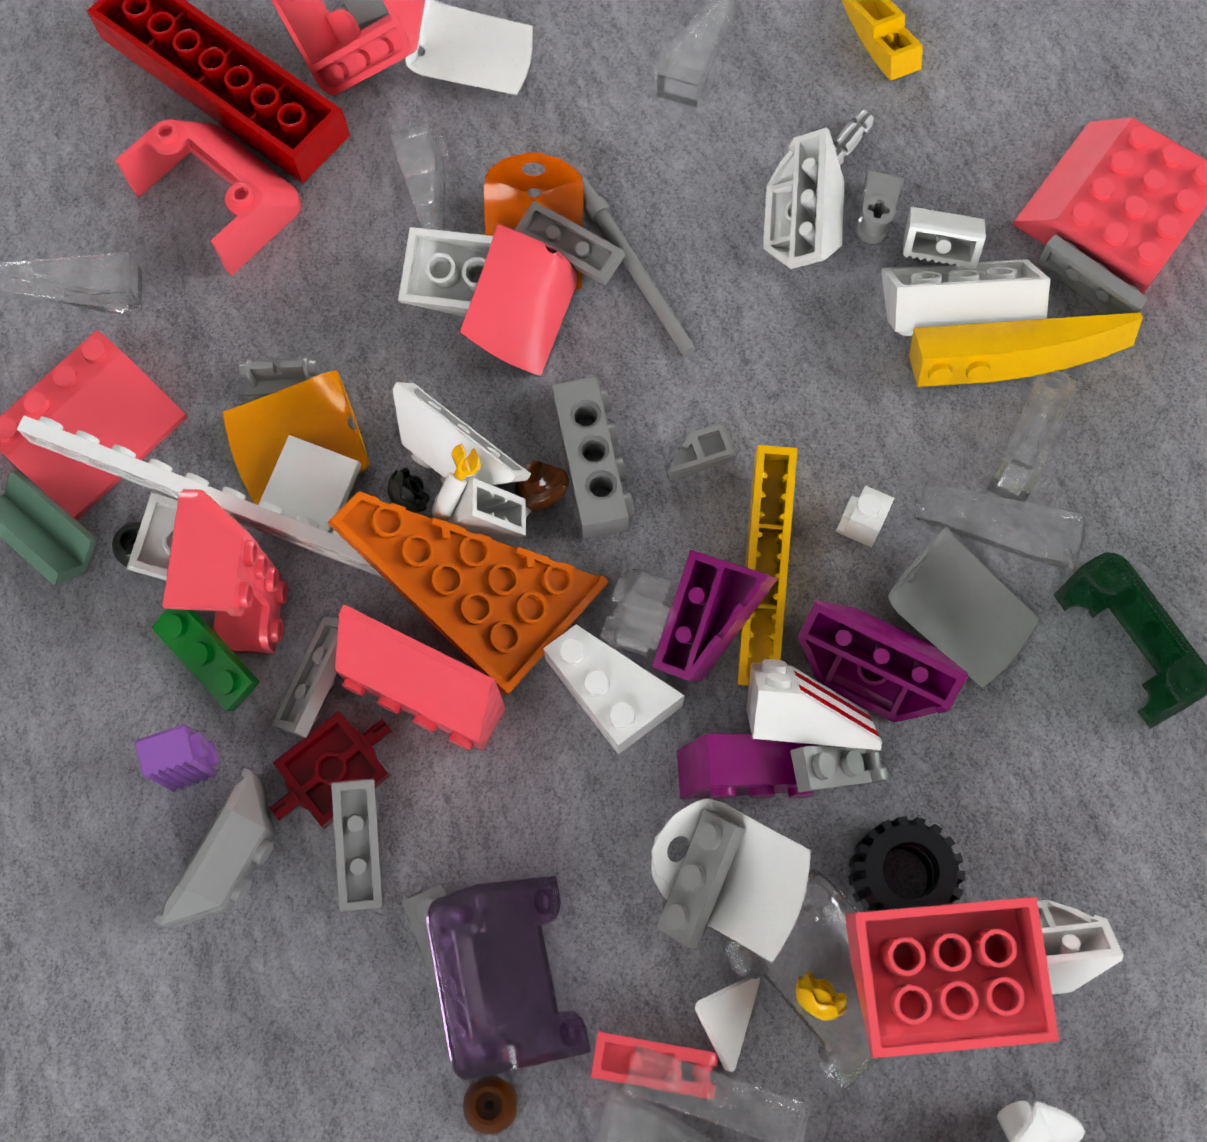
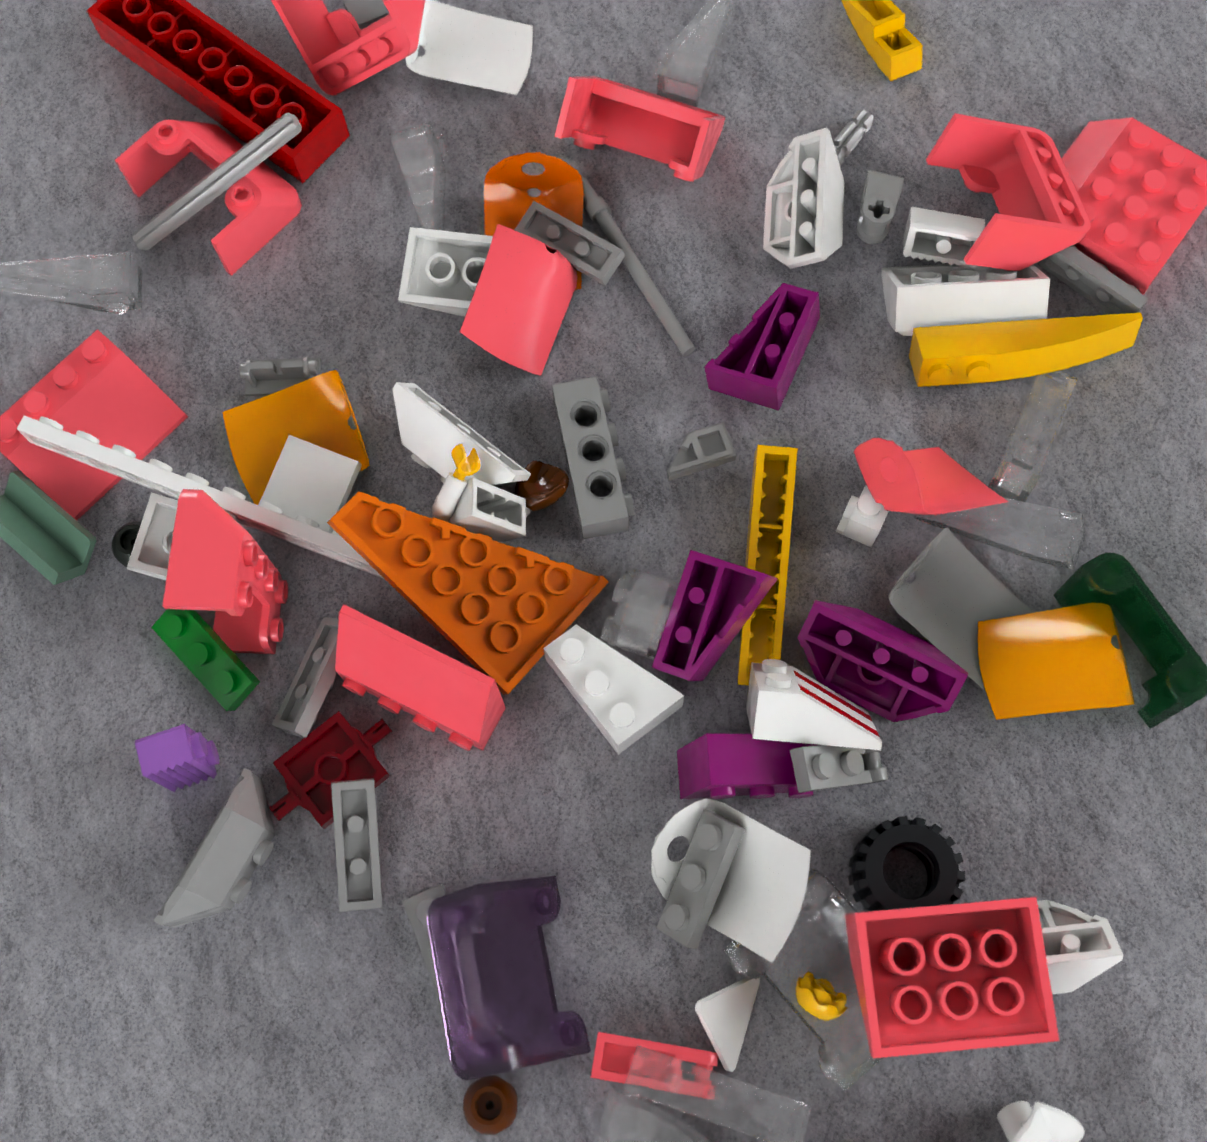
pearl dark grey plate [387,468,430,513] -> none
none -> light grey axle [132,113,302,251]
none -> coral windscreen [554,76,726,182]
none -> magenta wedge [704,283,820,411]
none -> coral piece [854,438,1009,515]
none -> coral windscreen [926,113,1091,271]
none -> light orange piece [978,603,1135,720]

